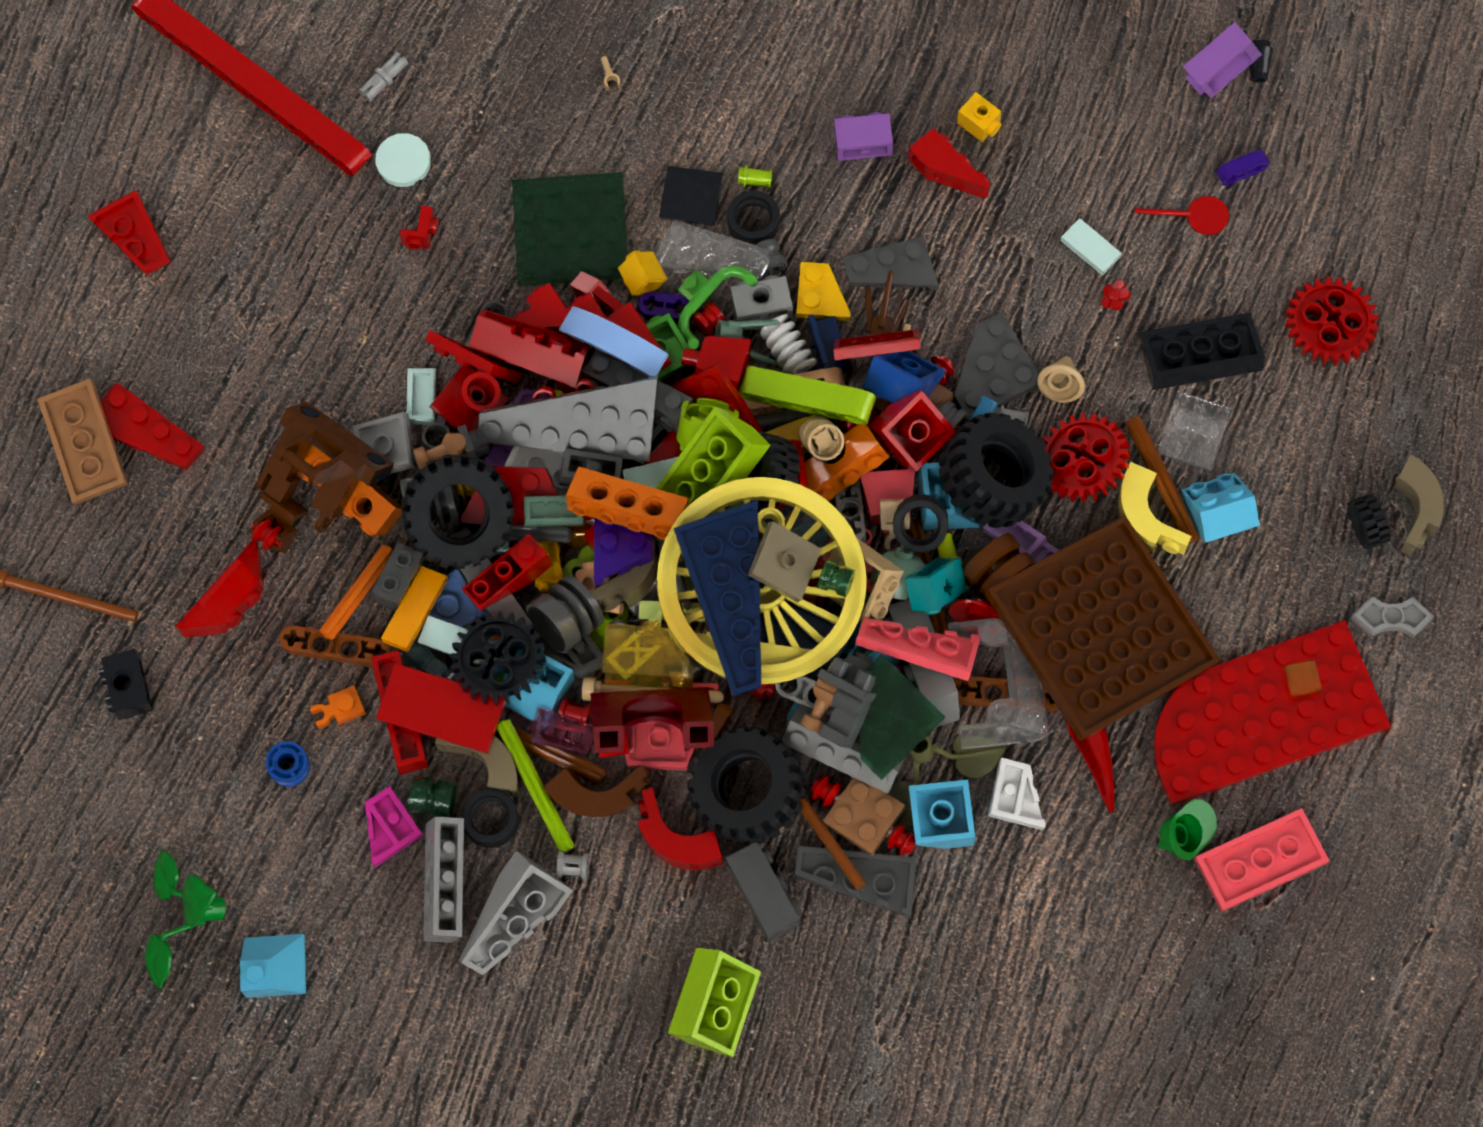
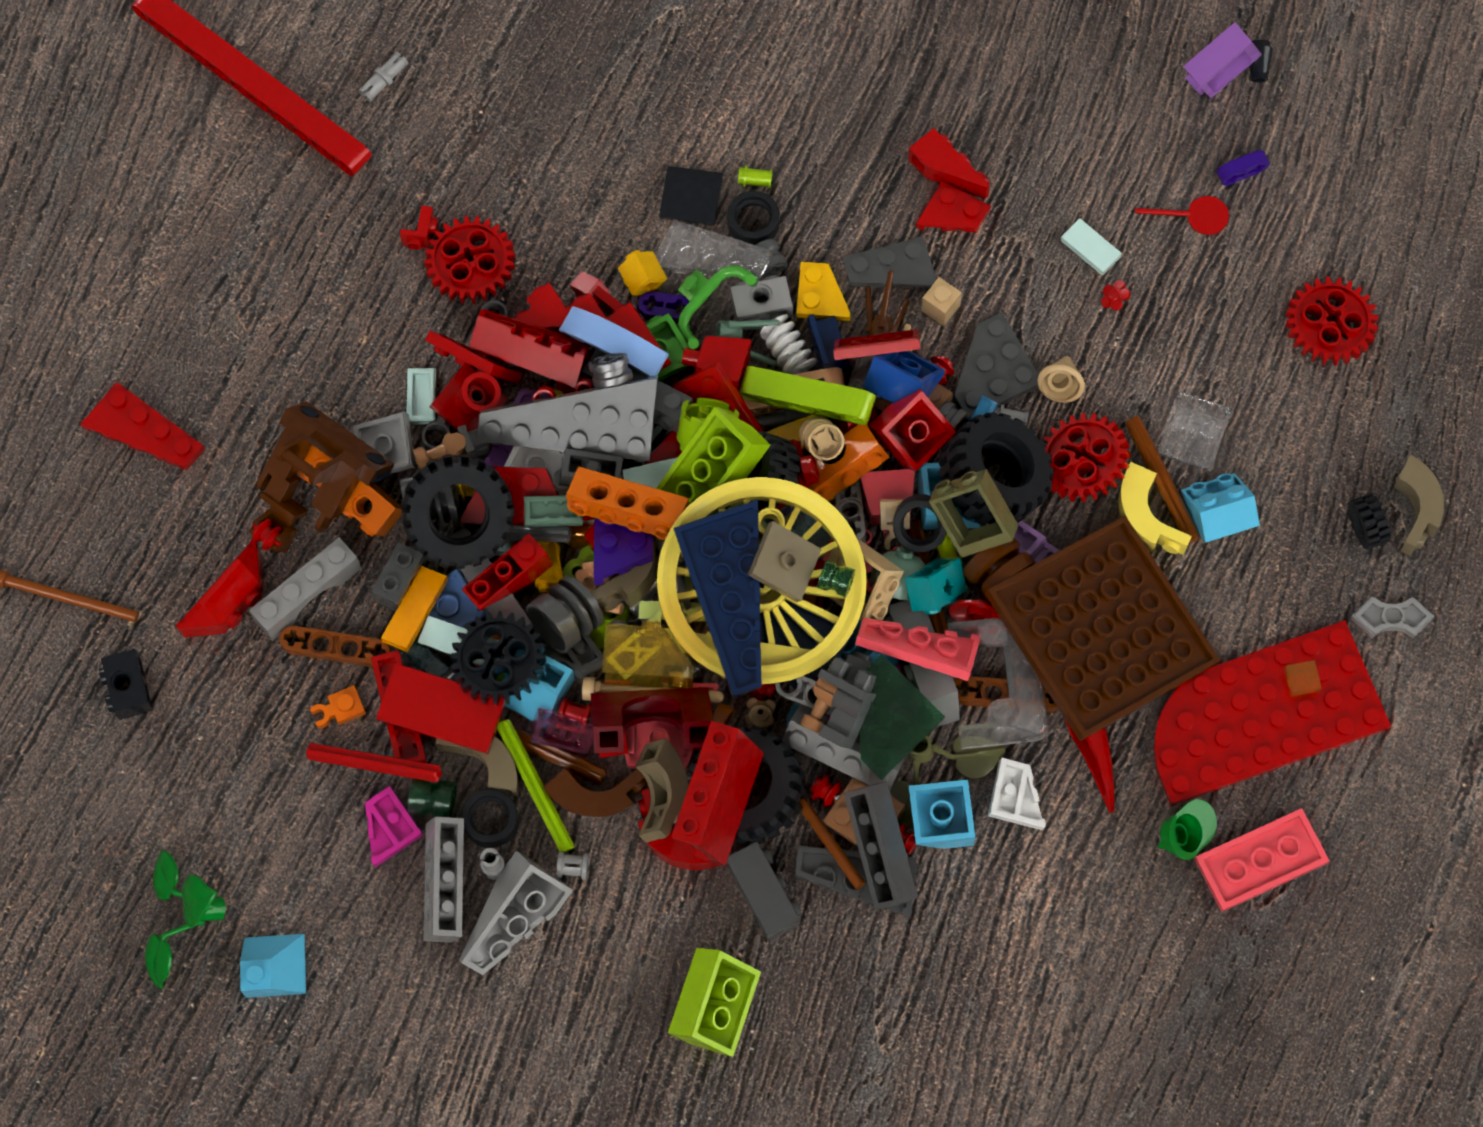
medium nougat plate [37,378,128,505] -> none
red wing [87,190,171,275] -> none
blue wheel [265,741,310,787] -> none
orange axle [320,545,393,640] -> none
light aqua tile [375,133,431,187] -> none
clear green plate [512,172,628,286] -> none
tan hand [601,56,620,91] -> none
red wheel [692,302,726,337] -> none
medium lavender brick [834,112,893,161] -> none
yellow brick [957,92,1002,143] -> none
black slope [1140,313,1265,390] -> none
none -> light grey arch [249,537,362,641]
none -> red axle [306,743,442,783]
none -> red gear [424,216,516,304]
none -> light grey pin [480,848,505,880]
none -> flat silver wheel [588,353,633,388]
none -> dark tan arch [636,738,688,843]
none -> red panel [671,721,764,866]
none -> tan plate [745,697,776,727]
none -> red tile [801,455,820,485]
none -> dark grey brick [844,781,918,910]
none -> red wing [916,181,991,233]
none -> tan brick [921,277,962,326]
none -> olive window [929,469,1019,558]

